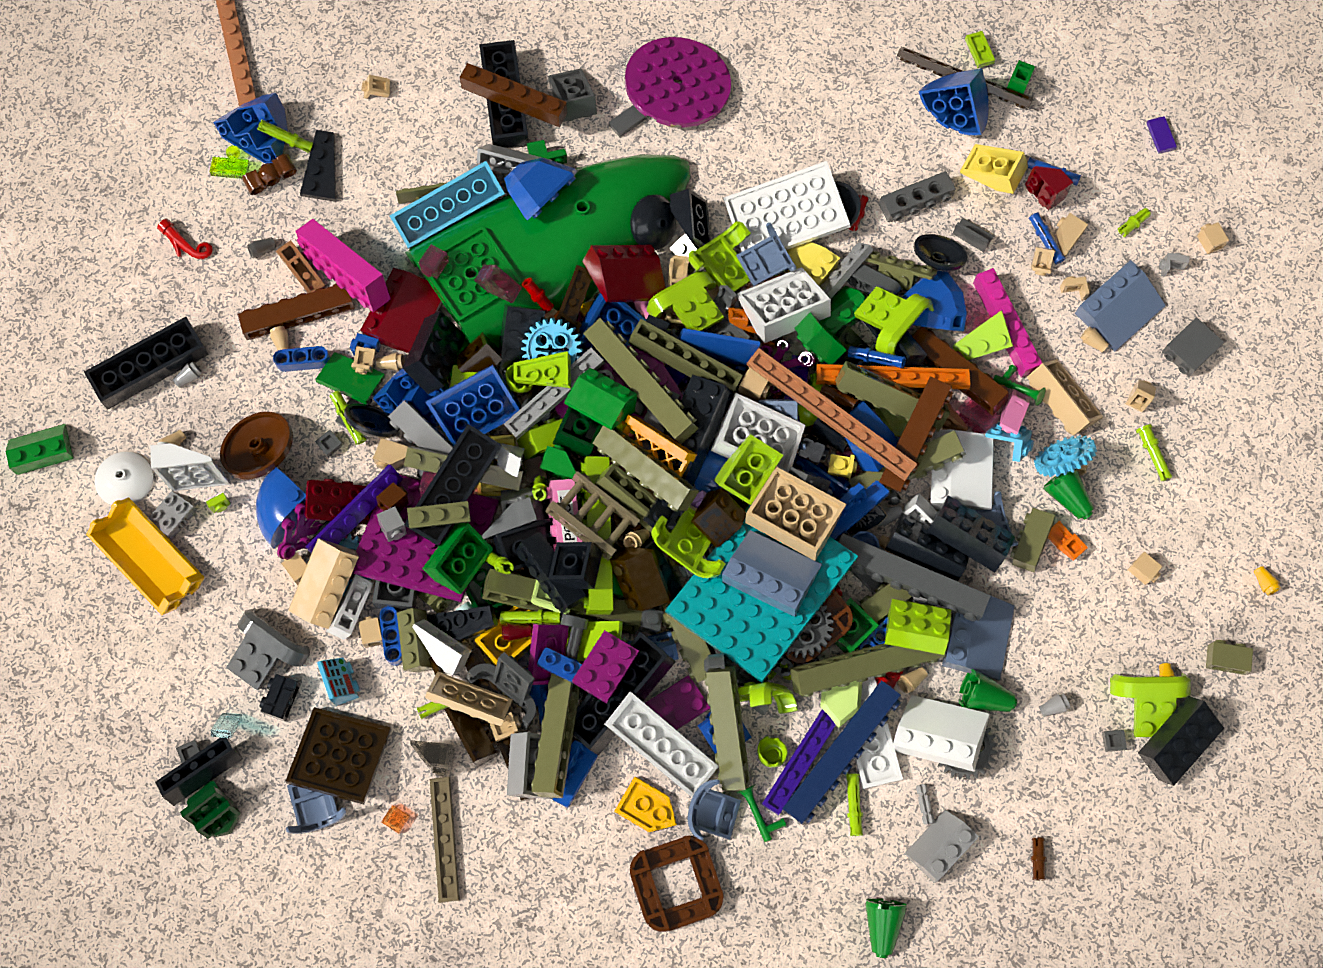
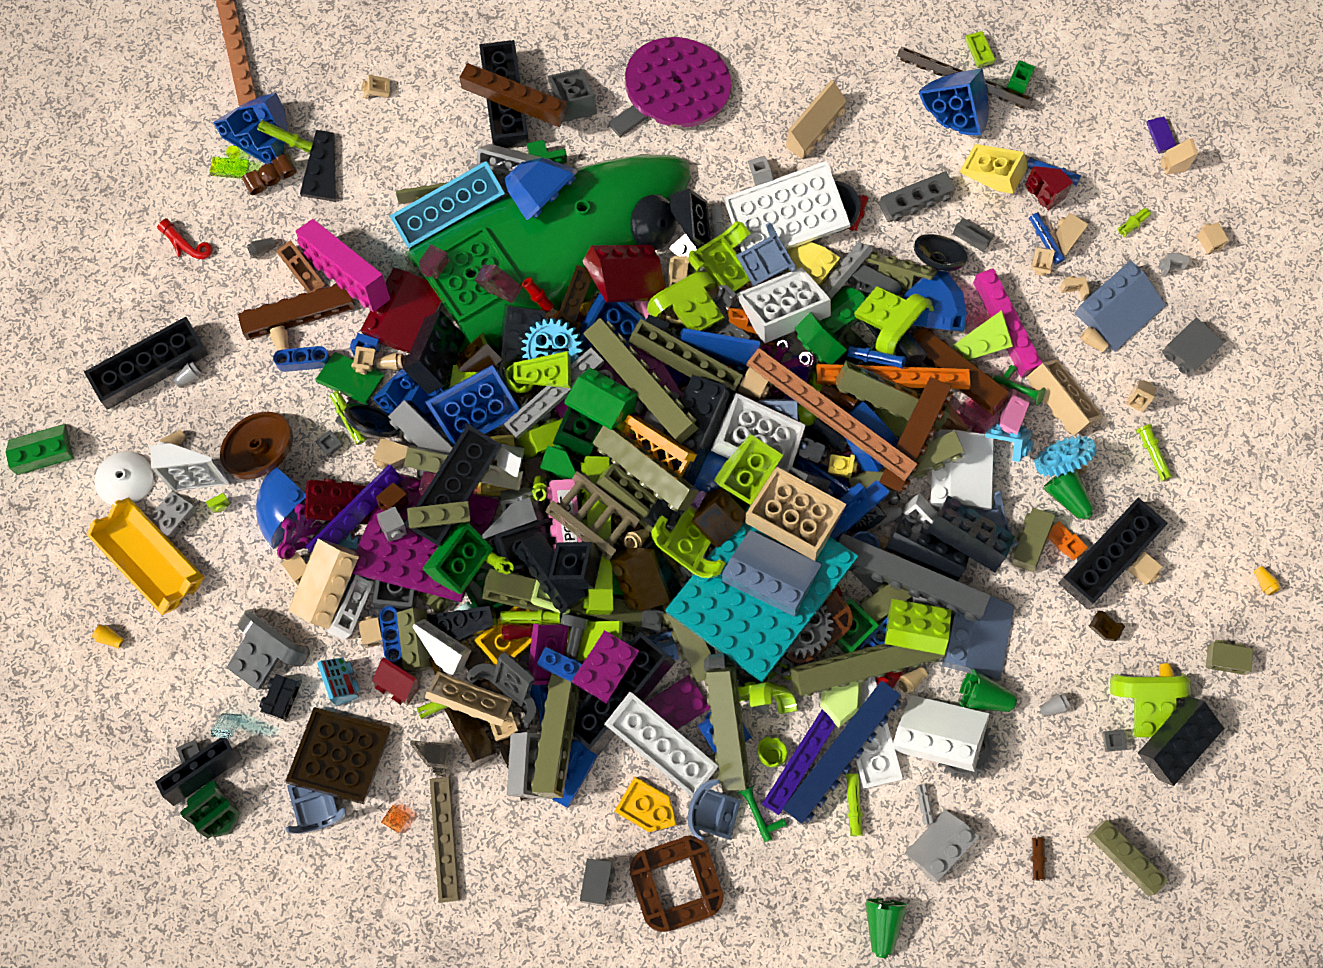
none -> yellow cone [92,624,124,649]
none -> dark red slope [372,657,421,706]
none -> dark grey brick [580,858,615,907]
none -> light grey pin [711,205,726,238]
none -> light grey brick [748,156,773,186]
none -> tan slope [785,80,847,159]
none -> black brick [1058,497,1168,609]
none -> olive brick [1088,820,1168,896]
none -> dark brown bracket [1089,610,1125,641]
none -> tan slope [1161,138,1198,175]

